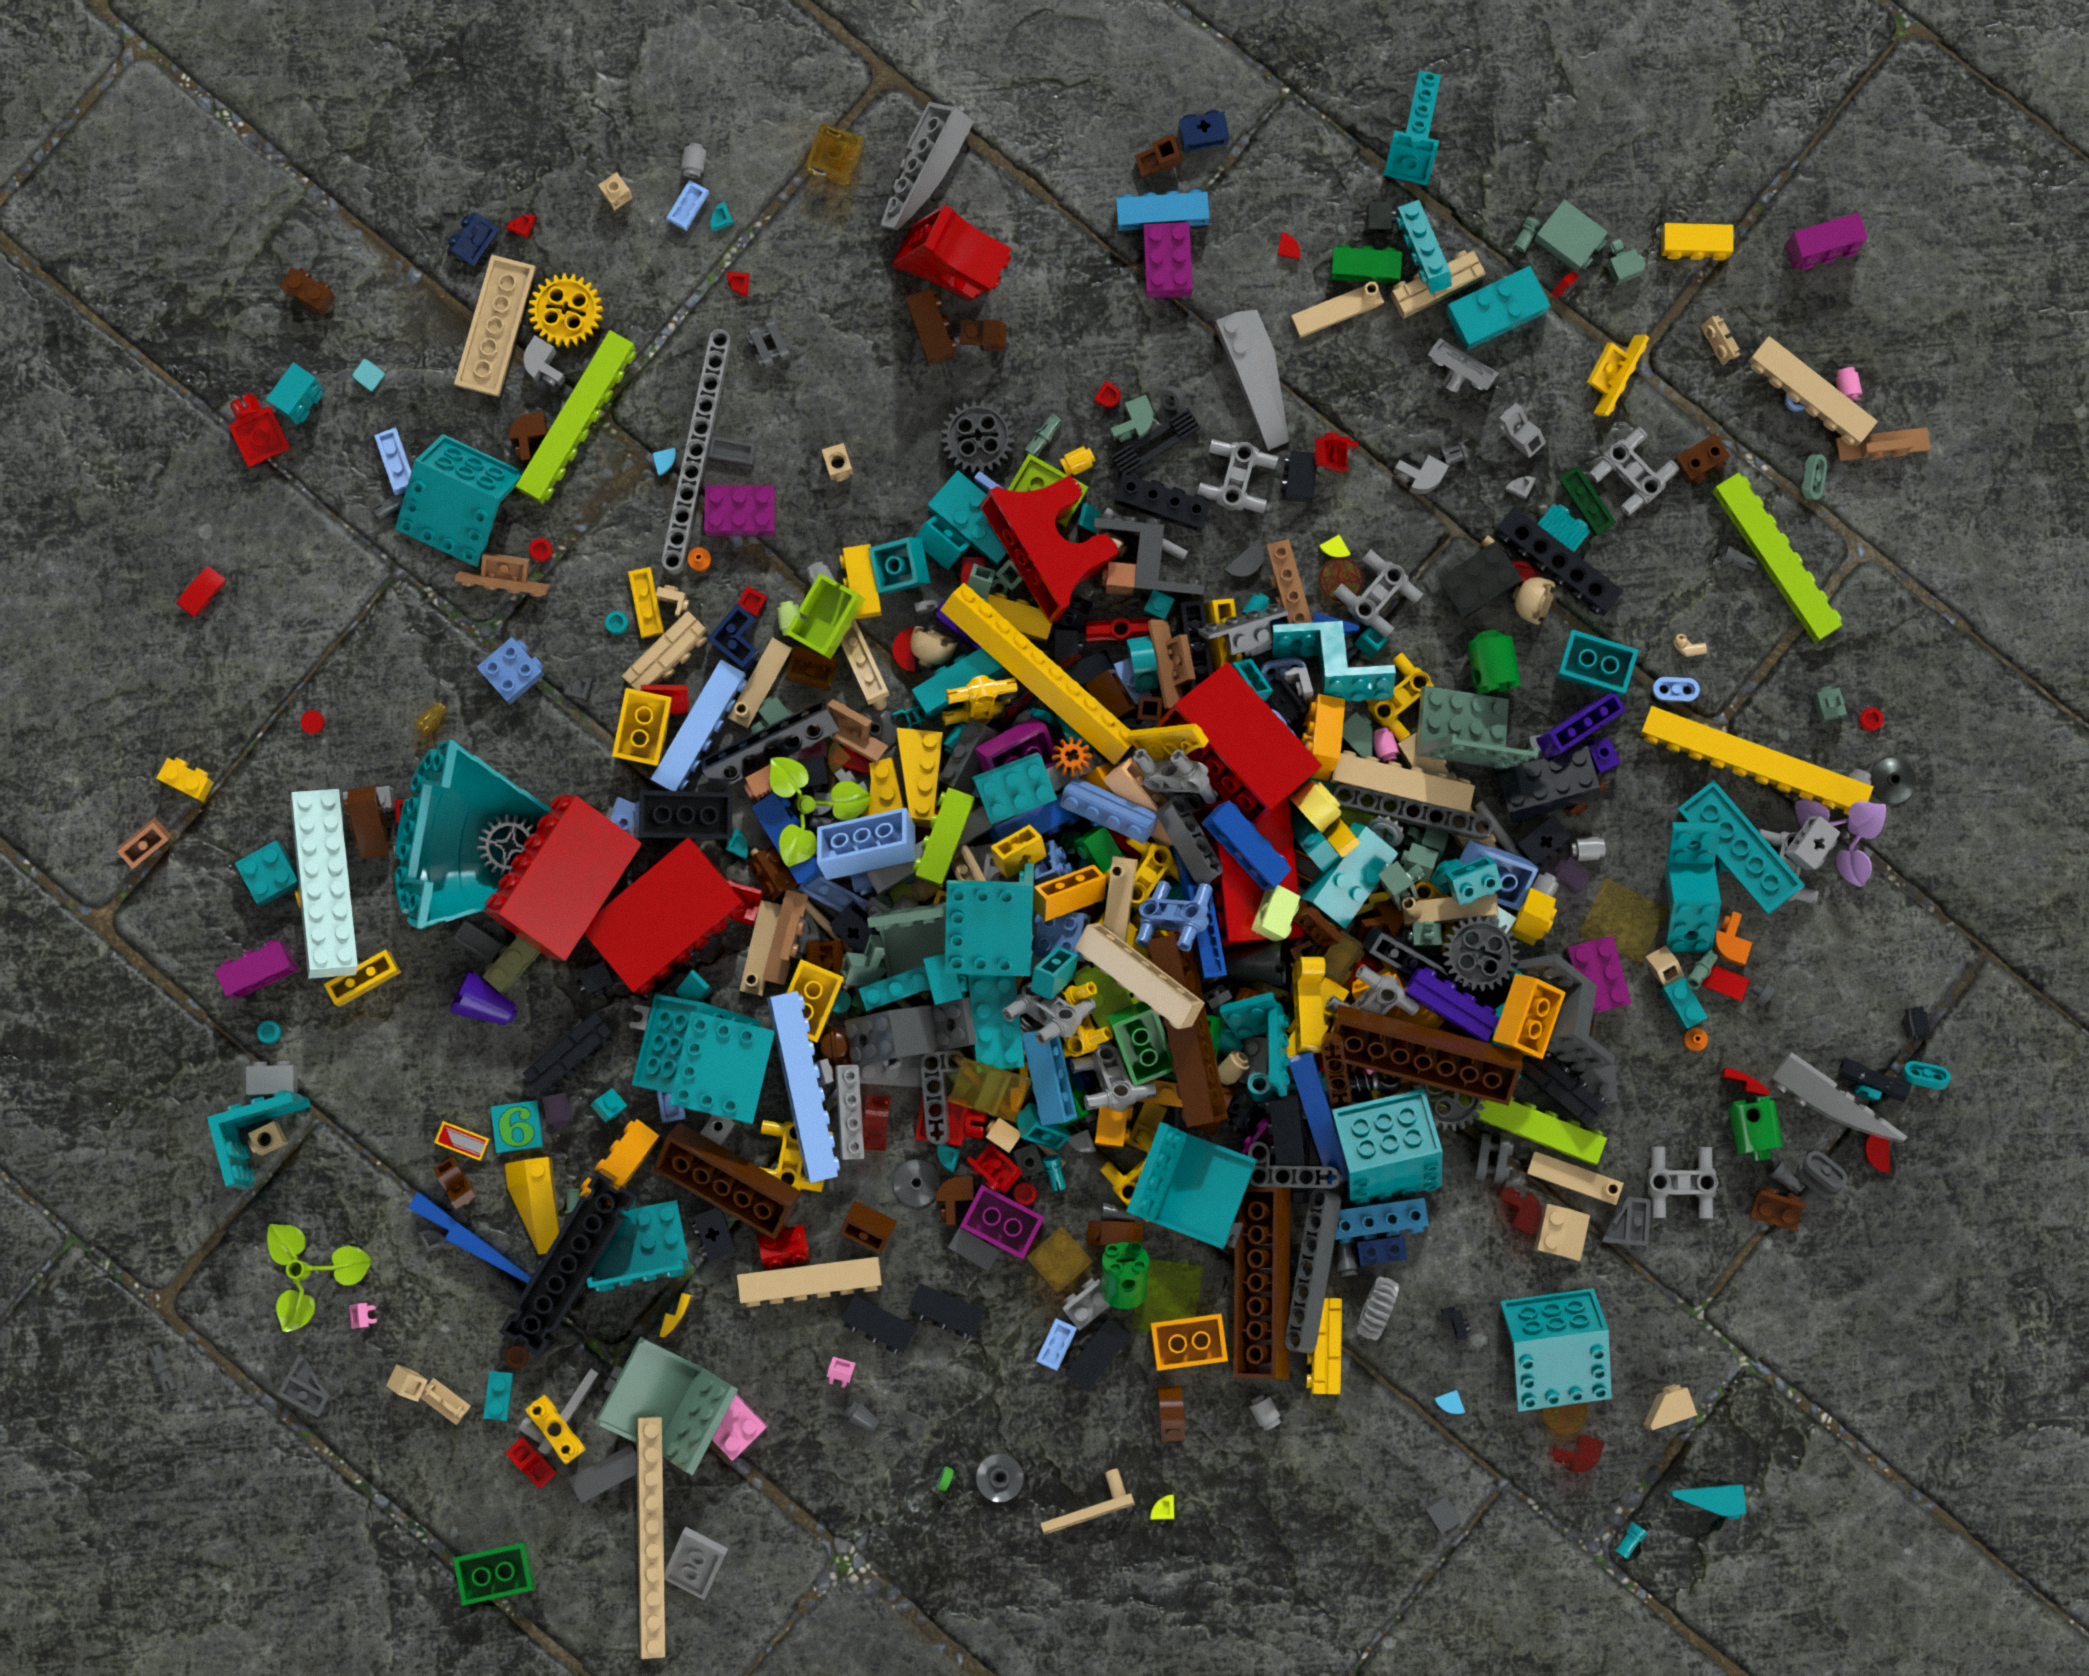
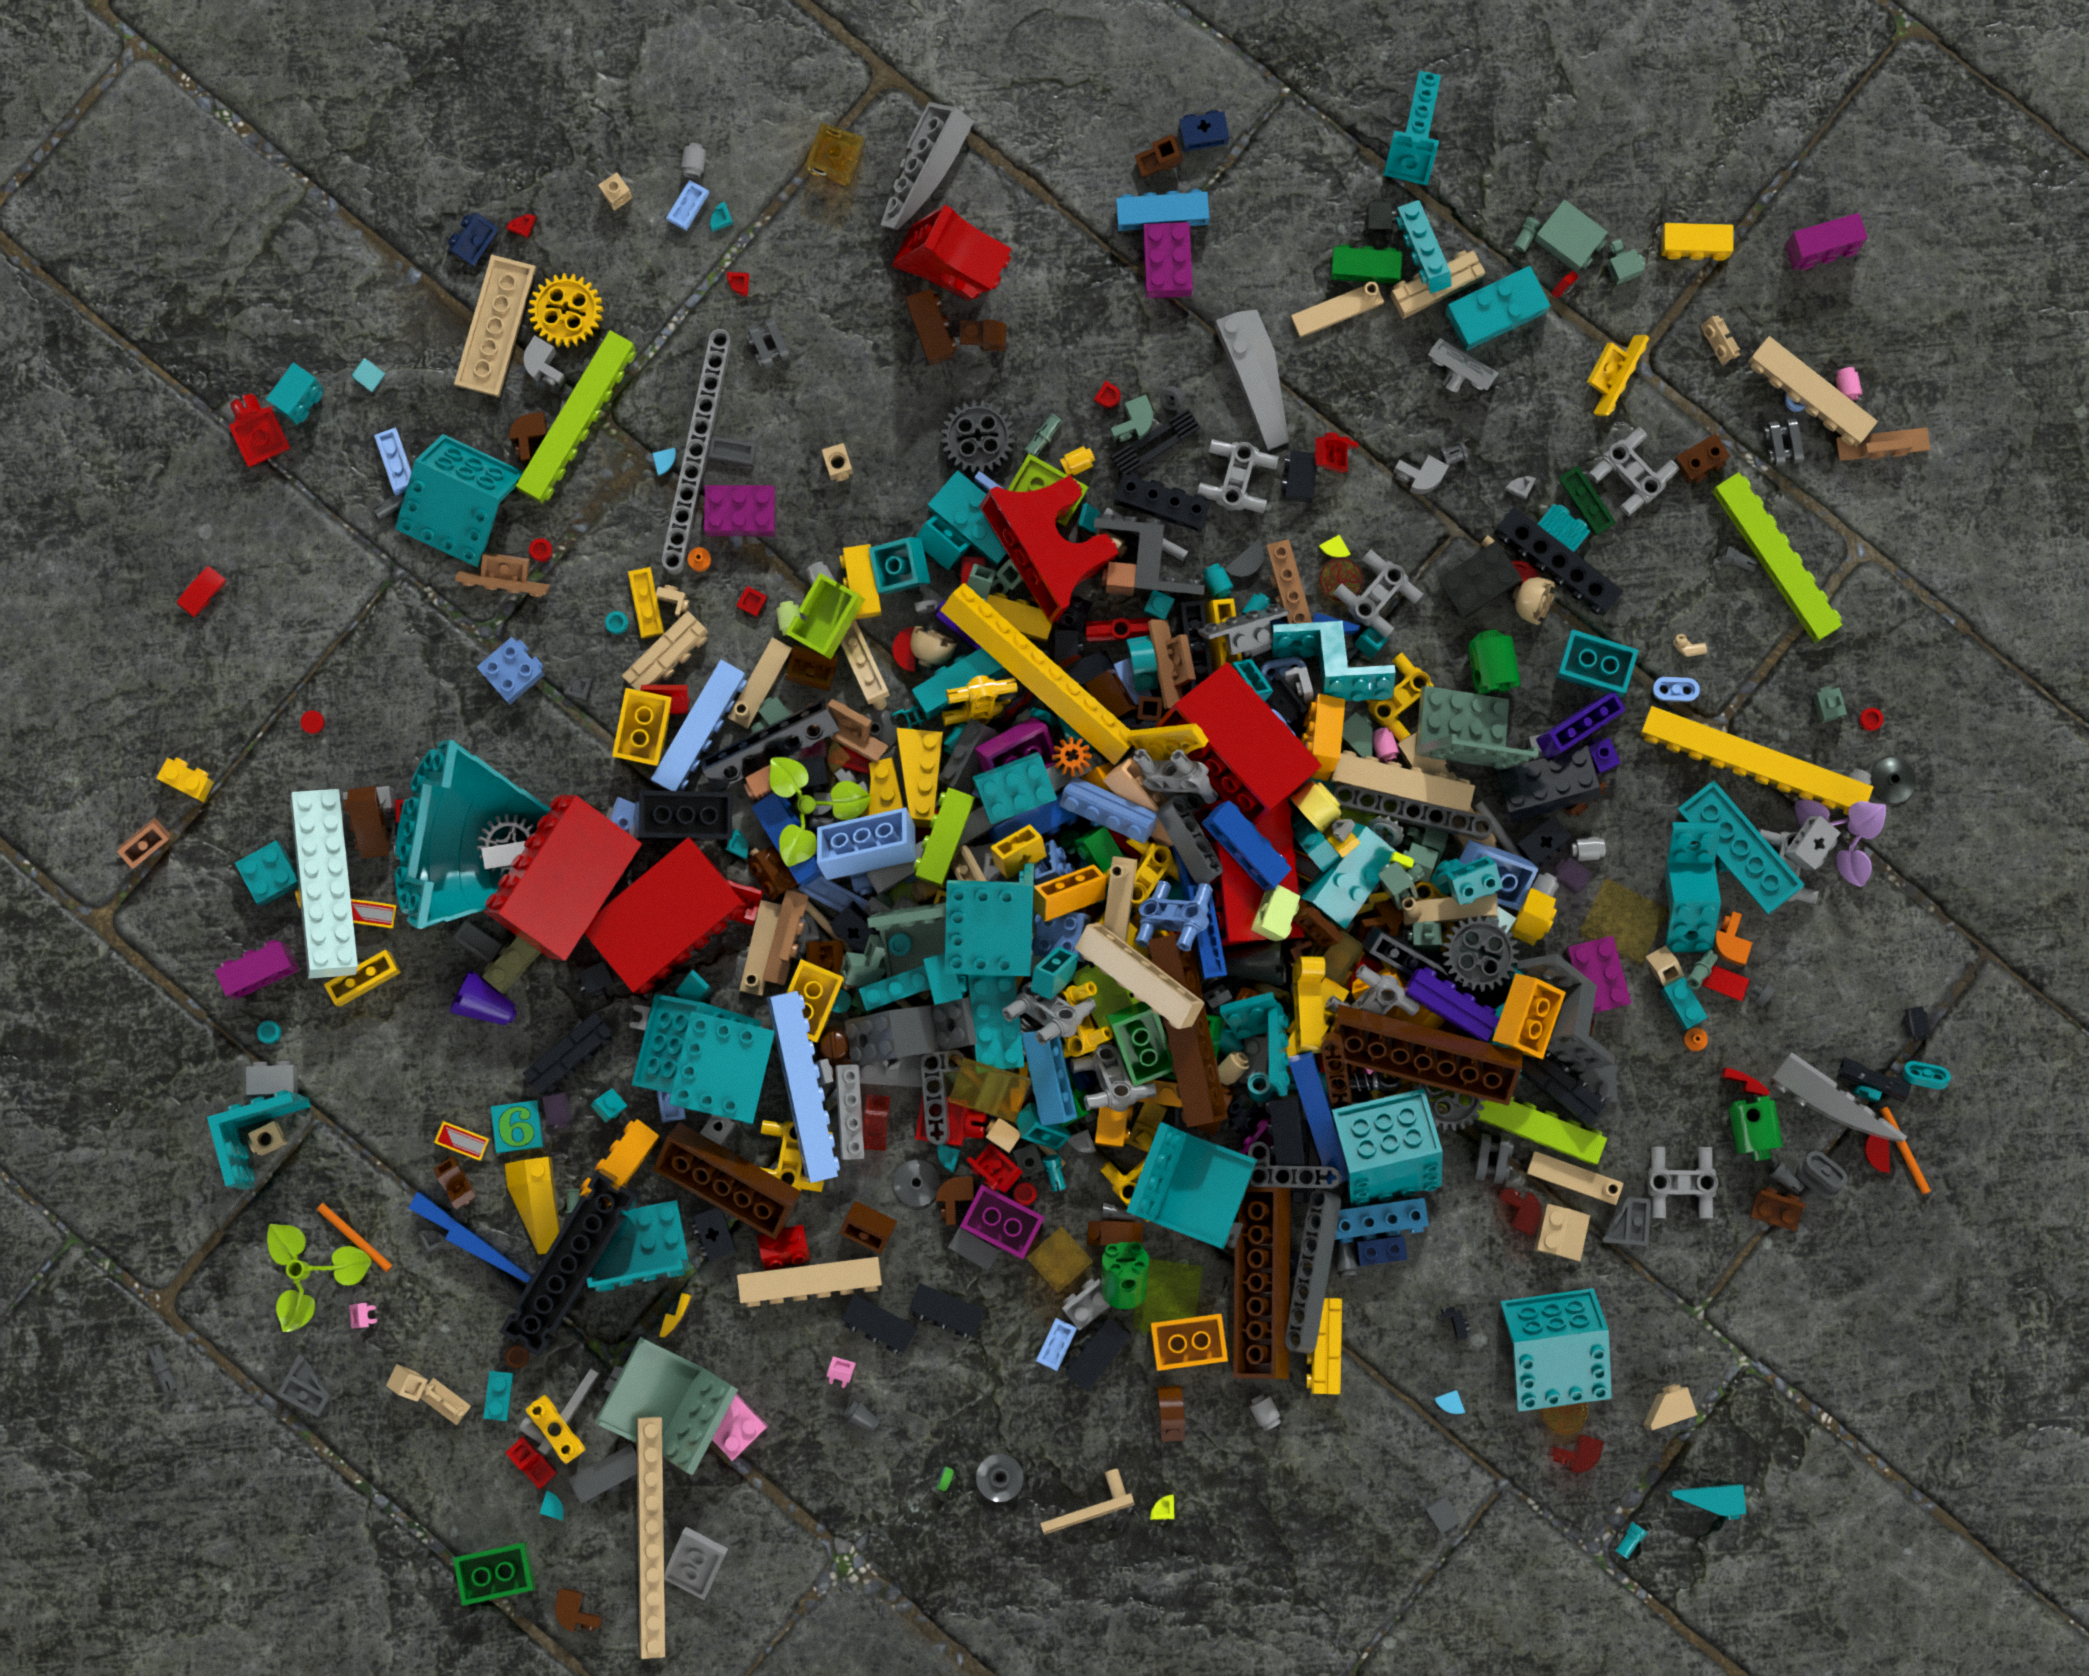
reddish brown brick [280,267,335,316] -> none
clear yellow cone [414,701,448,736] -> none
dark blue brick [707,604,759,672] -> none
red tile [1277,232,1300,260] -> none
light grey gear [1357,1277,1399,1340] -> none
light grey brick [1499,403,1546,458] -> none
sand green plate [1801,454,1827,500] -> none
none -> orange piece [317,1203,393,1272]
none -> slope [351,899,397,929]
none -> white sticker [481,841,525,869]
none -> teal tile [539,1490,564,1520]
none -> reddish brown brick [555,1587,604,1632]
none -> teal tile [888,932,913,956]
none -> teal brick [1203,563,1233,599]
none -> light grey tile [1332,819,1355,842]
none -> neon yellow tile [1389,852,1414,870]
none -> dark grey brick [1763,418,1804,467]
none -> orange bar [1879,1106,1931,1195]

